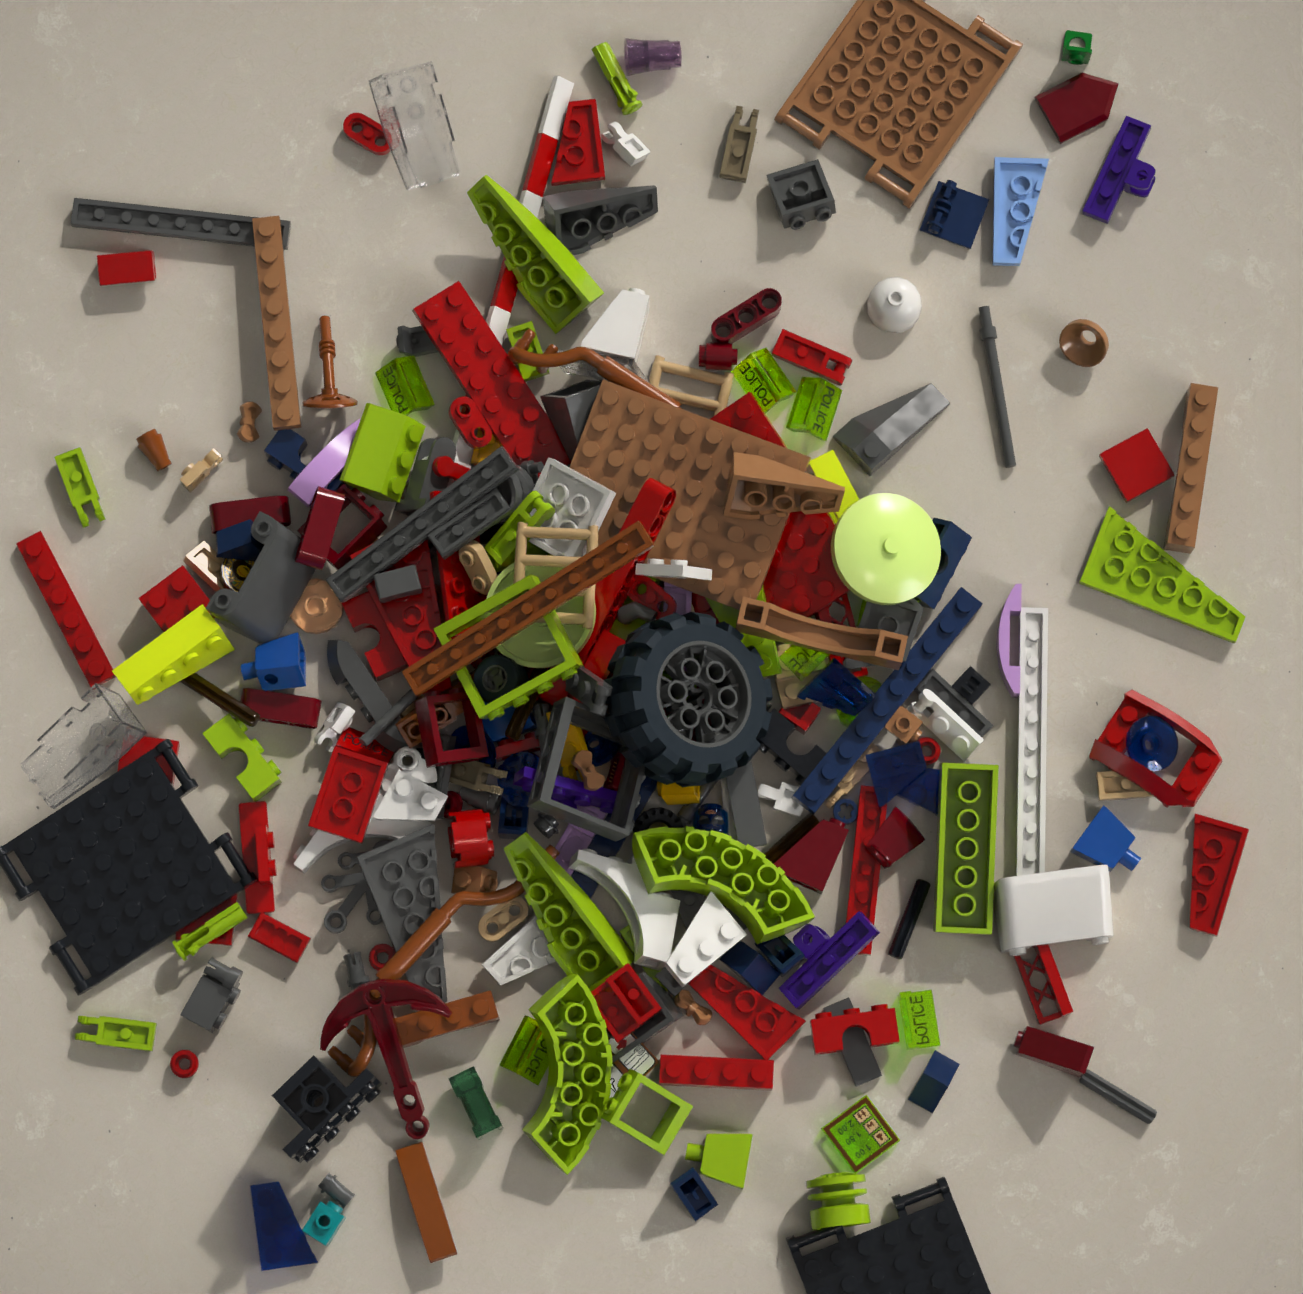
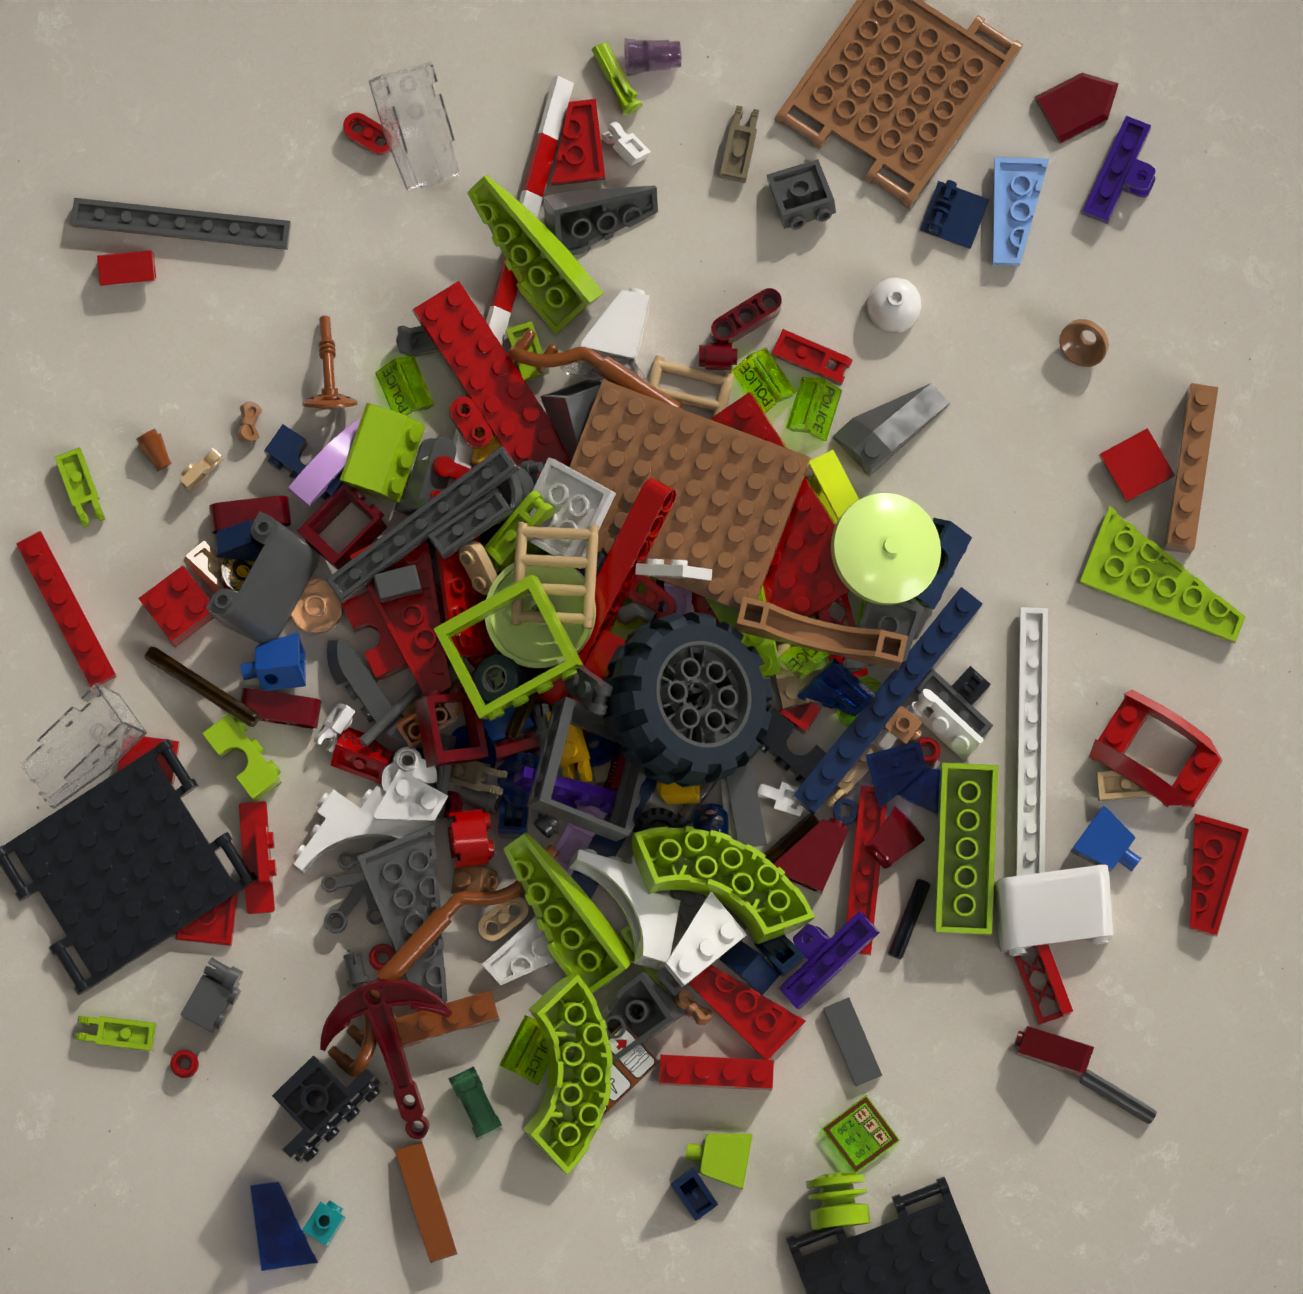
neon yellow wedge [112,604,235,705] -> none
lime piece [172,902,248,961] -> none
red plate [248,912,311,964] -> none
medium nougat plate [252,216,301,431] -> none
dark red beam [295,486,345,570] -> none
red plate [308,746,389,844] -> none
dark grey pin [318,1173,355,1209] -> none
dark orange plate [402,521,655,696] -> none
medium nougat piece [571,750,605,791] -> none
red slope [591,963,662,1043] -> none
lime window [601,1069,693,1155] -> none
medium nougat wedge [723,452,845,520] -> none
red arch [810,1004,900,1055] -> none
clear neon green panel [898,990,940,1051] -> none
dark blue slope [908,1050,960,1114] -> none
dark grey bar [979,306,1016,468] -> none
lavender slope [996,584,1022,698] -> none
green bracket [1061,30,1092,65] -> none
clear blue dish [1126,716,1178,772] -> none

